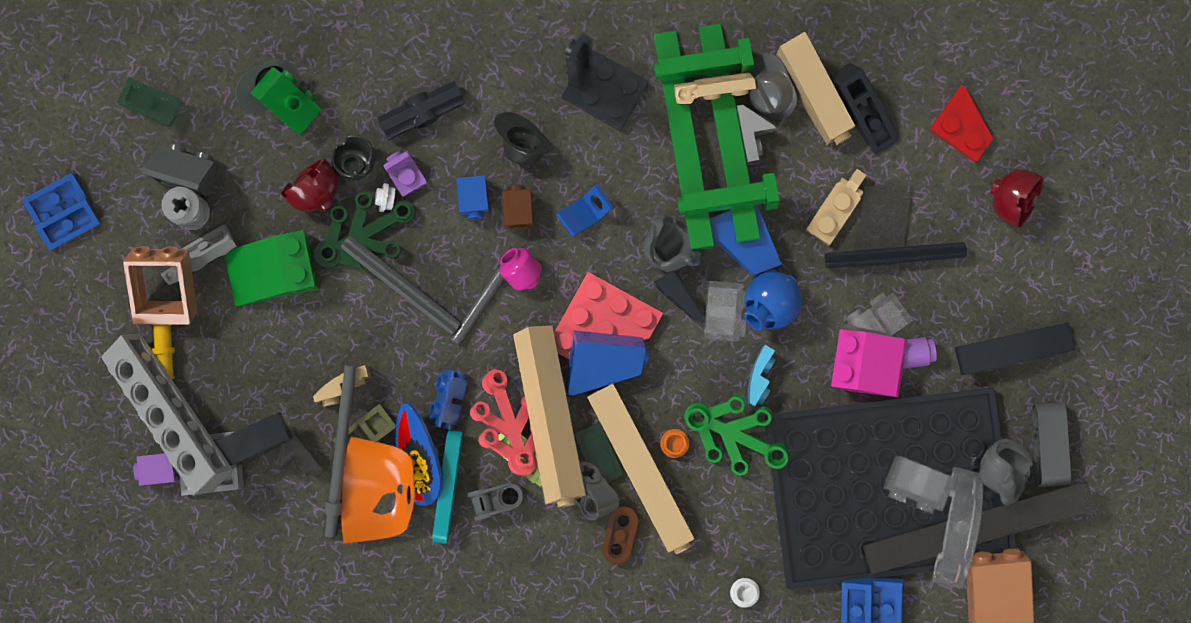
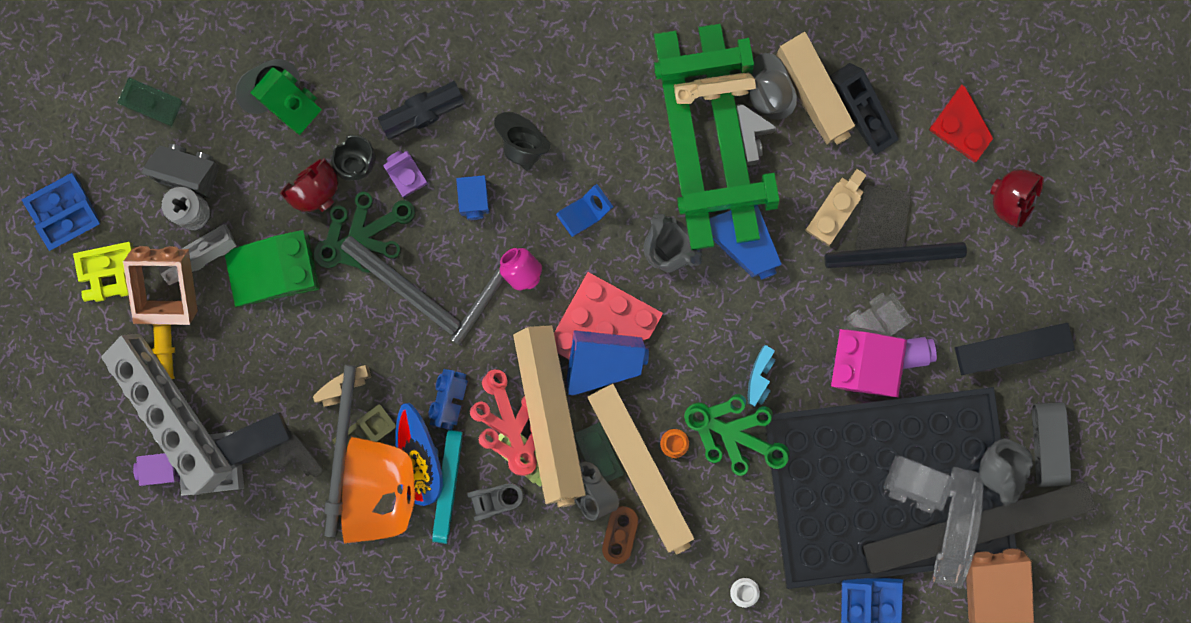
white plate [374,183,395,212] -> none
reddish brown brick [502,185,534,229] -> none
black bracket [561,33,649,131] -> none
black slope [654,271,704,323] -> none
clear brick [703,281,746,343] -> none
blue brick [744,271,802,330] -> none
none -> neon yellow plate [73,242,133,302]

